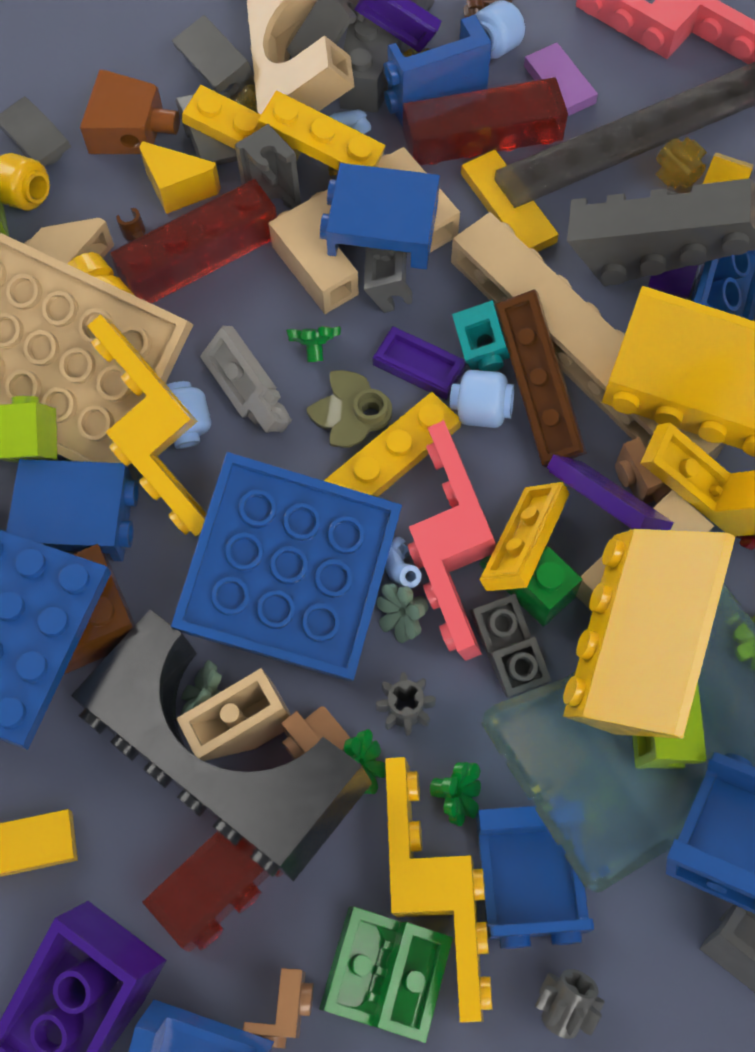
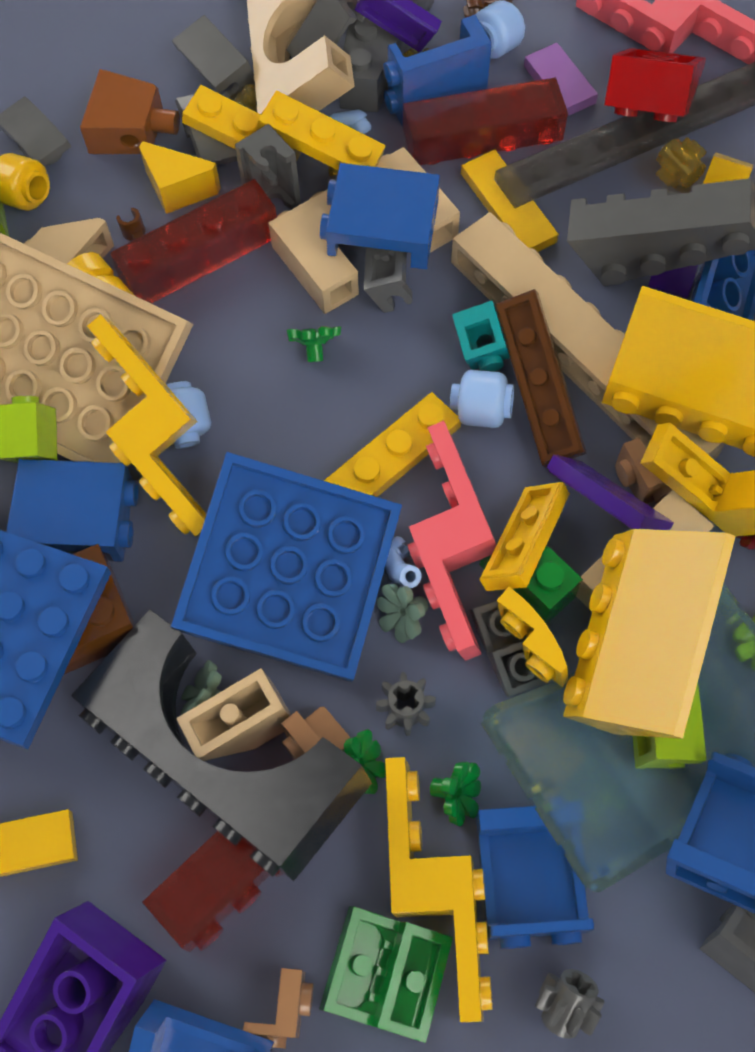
light grey hinge [200,325,292,433] -> none
olive plate [306,370,392,448] -> none
dark purple tile [372,326,467,400] -> none
none -> yellow slope [497,587,569,687]
none -> red slope [604,48,706,122]

